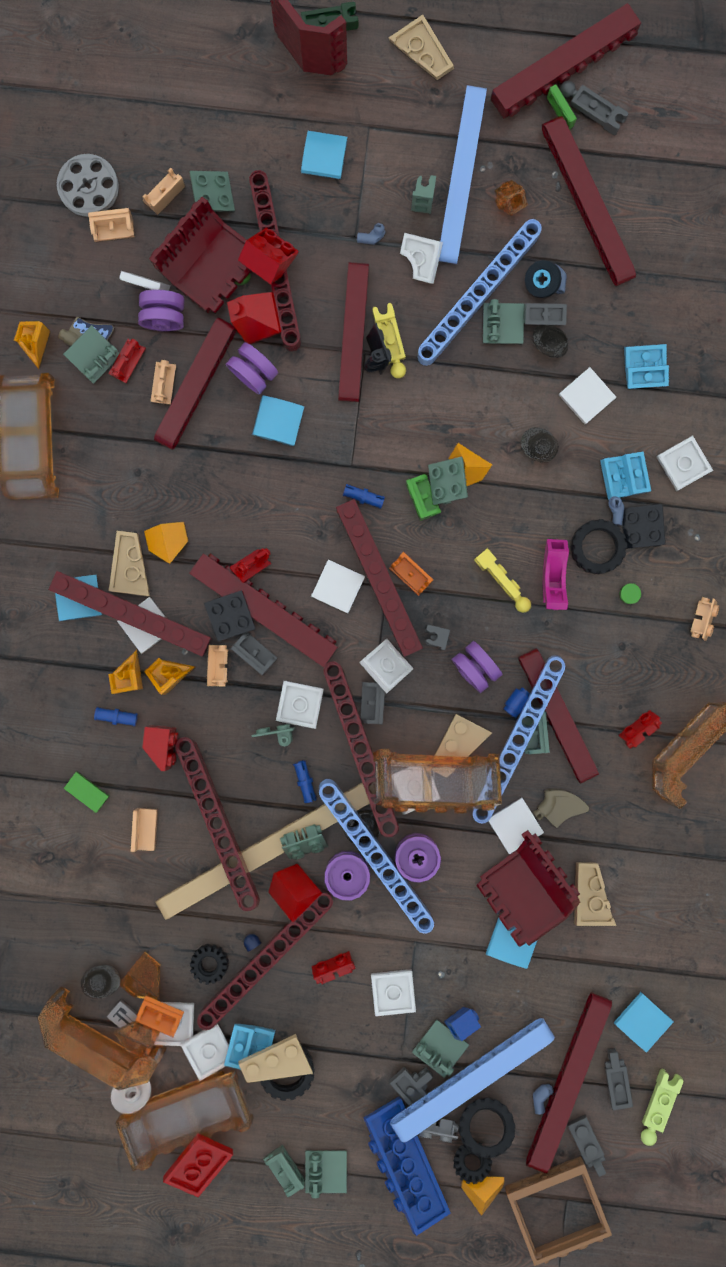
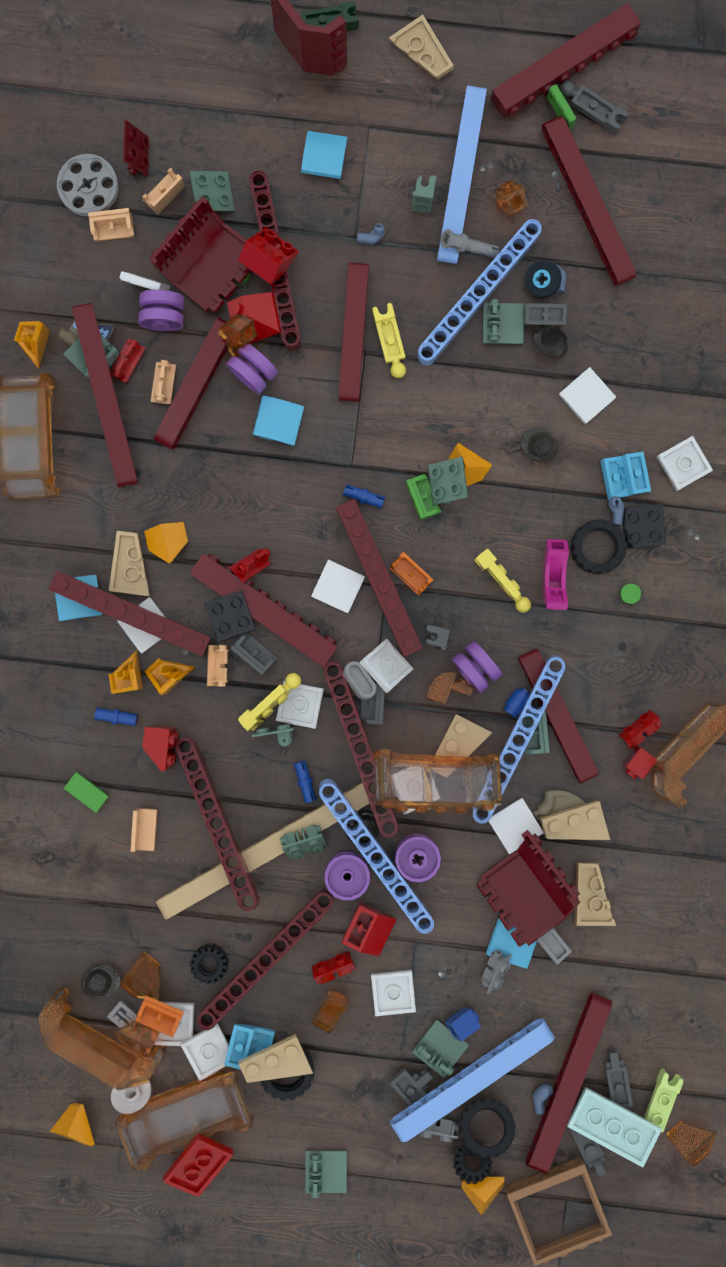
dark blue hinge [244,934,262,952] -> none
sand green hinge [263,1145,305,1197] -> none
red slope [268,864,322,922] -> none
blue plate [363,1097,451,1236] -> none
black hinge [364,323,392,375] -> none
white tile [400,233,443,284] -> none
medium azure slope [614,992,674,1053] -> none
medium azure slope [624,344,669,389] -> none
light nougat hinge [690,597,719,641] -> none
none -> light orange slope [49,1102,95,1146]
none -> dark red beam [72,303,138,488]
none -> dark red hinge [123,120,149,176]
none -> clear orange brick [218,314,257,357]
none -> light yellow plate [238,673,301,731]
none -> clear orange brick [311,990,350,1034]
none -> red slope [342,901,397,957]
none -> light grey tile [343,661,376,700]
none -> clear orange brick [425,672,473,704]
none -> light grey pin [440,229,499,259]
none -> light grey hinge [481,950,512,994]
none -> light grey tile [537,928,572,965]
none -> tan wing [540,800,610,840]
none -> light aqua plate [567,1087,662,1167]
none -> red brick [622,746,657,780]
none -> clear orange slope [666,1121,718,1167]

